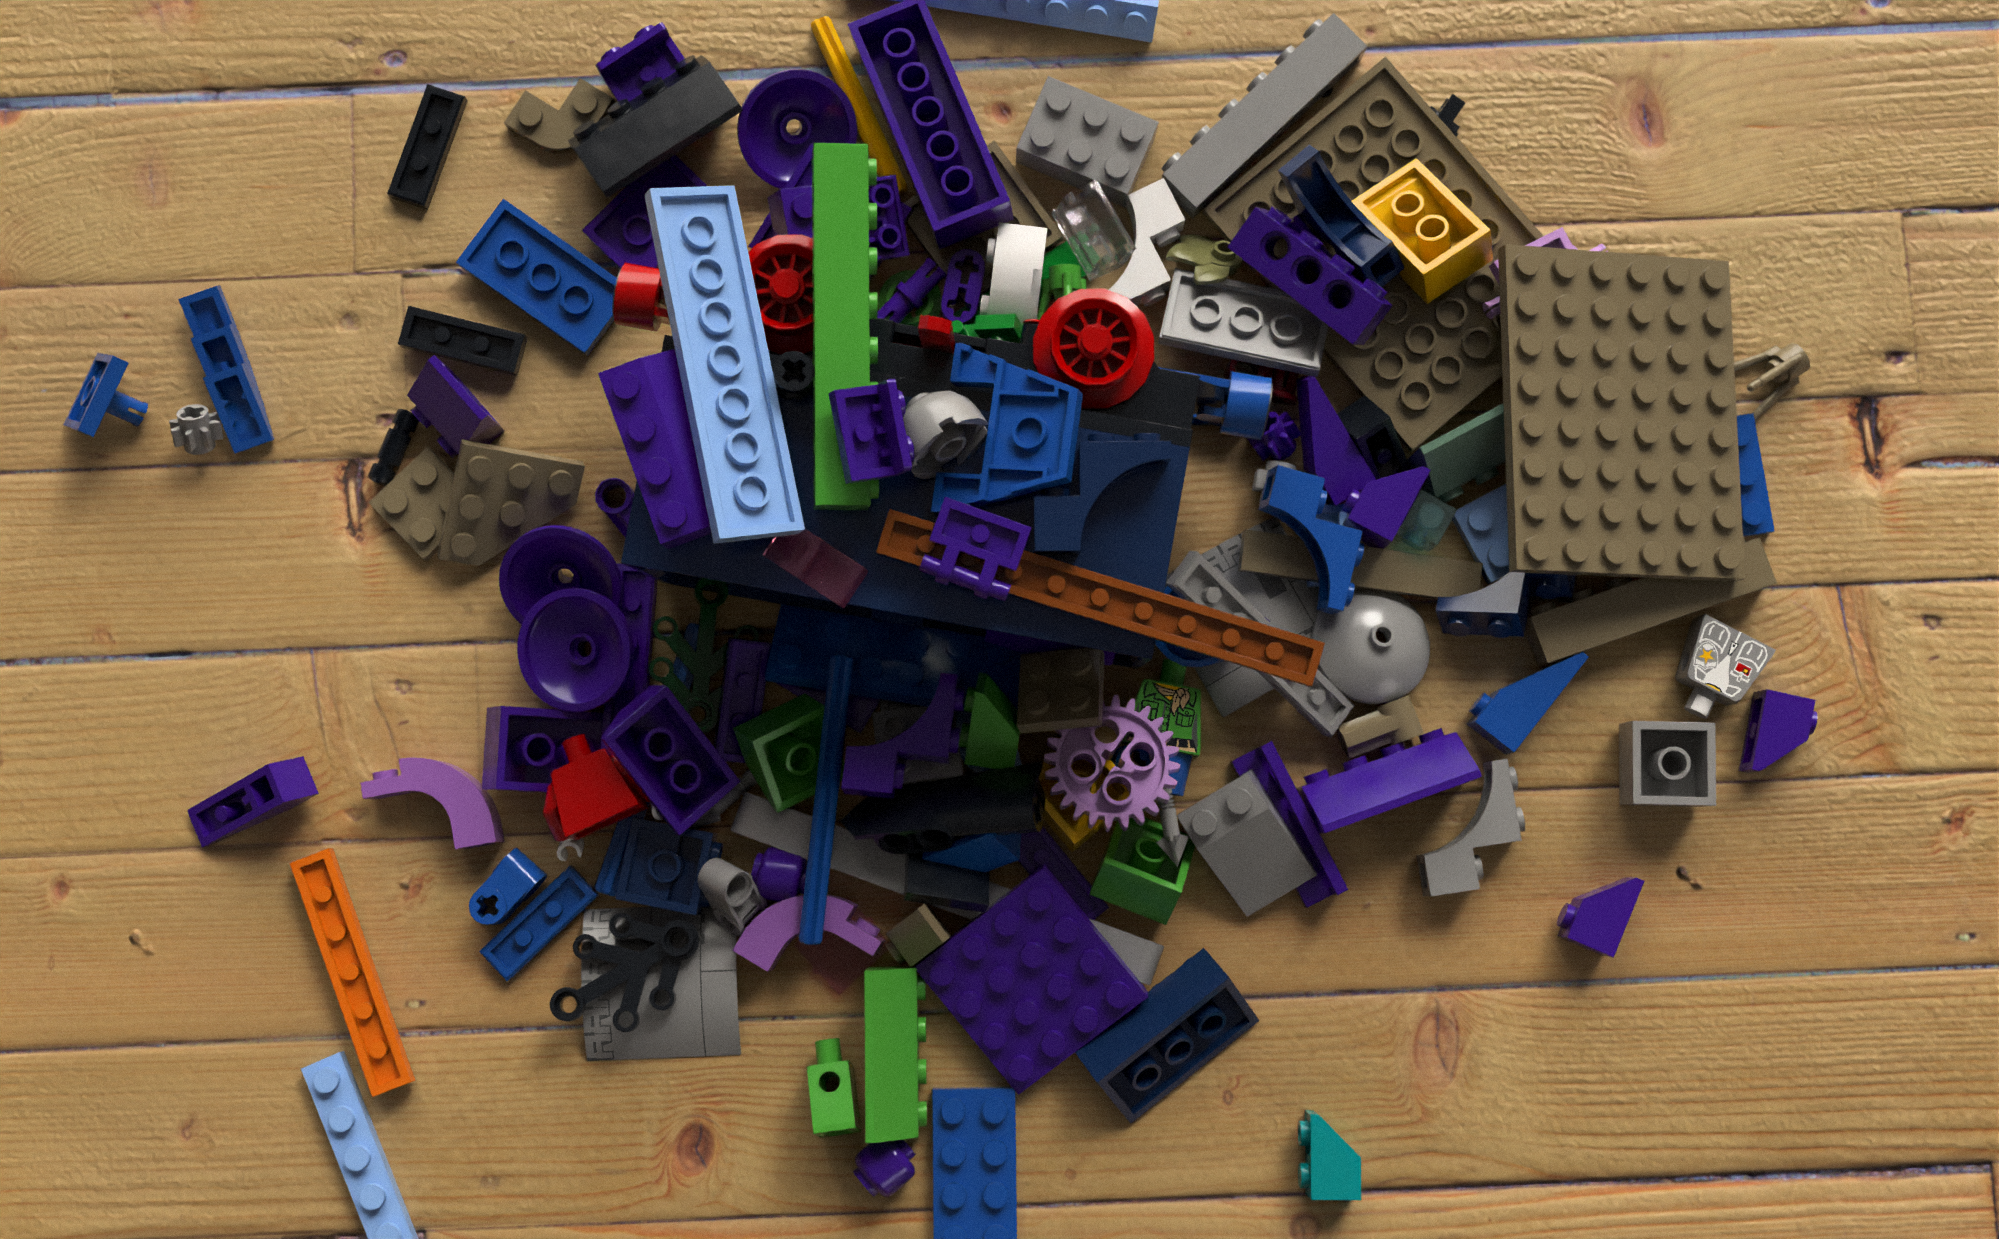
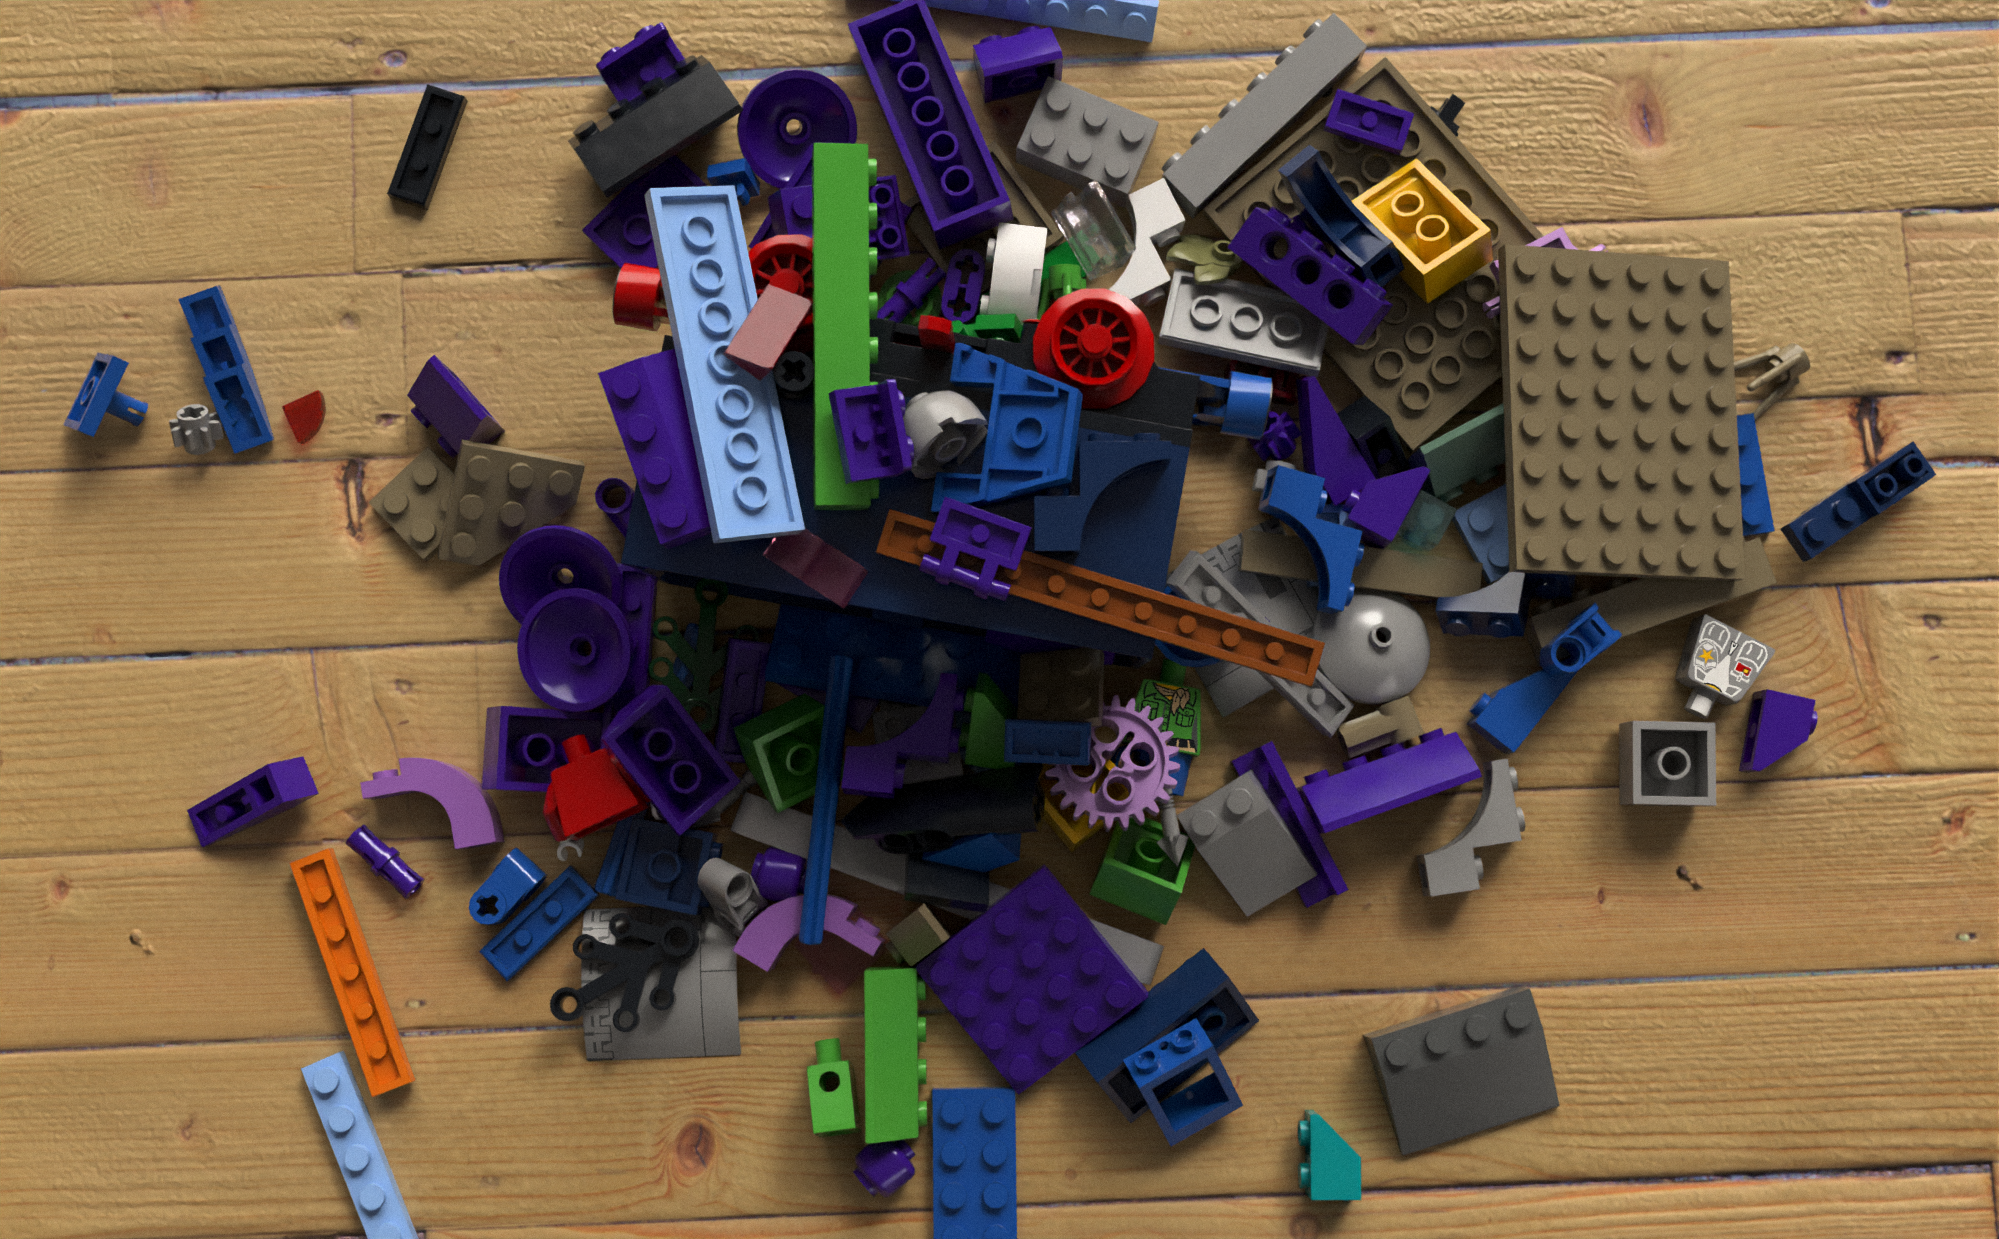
black axle [368,409,419,486] -> none
black plate [398,306,528,376] -> none
blue plate [456,199,617,356] -> none
dark tan plate [504,78,616,153] -> none
yellow axle [811,16,907,195] -> none
dark purple tile [1018,826,1109,920] -> none
dark purple slope [1557,877,1645,958] -> none
none -> clear red tile [282,390,326,445]
none -> dark purple pin [346,825,425,899]
none -> blue tile [707,158,760,206]
none -> slope [723,284,813,381]
none -> dark purple slope [973,26,1063,103]
none -> blue plate [1004,718,1091,766]
none -> blue window [1123,1018,1243,1147]
none -> dark purple plate [1323,89,1414,155]
none -> dark grey slope [1363,986,1560,1155]
none -> blue piece [1539,603,1622,677]
none -> dark blue slope [1780,441,1936,562]

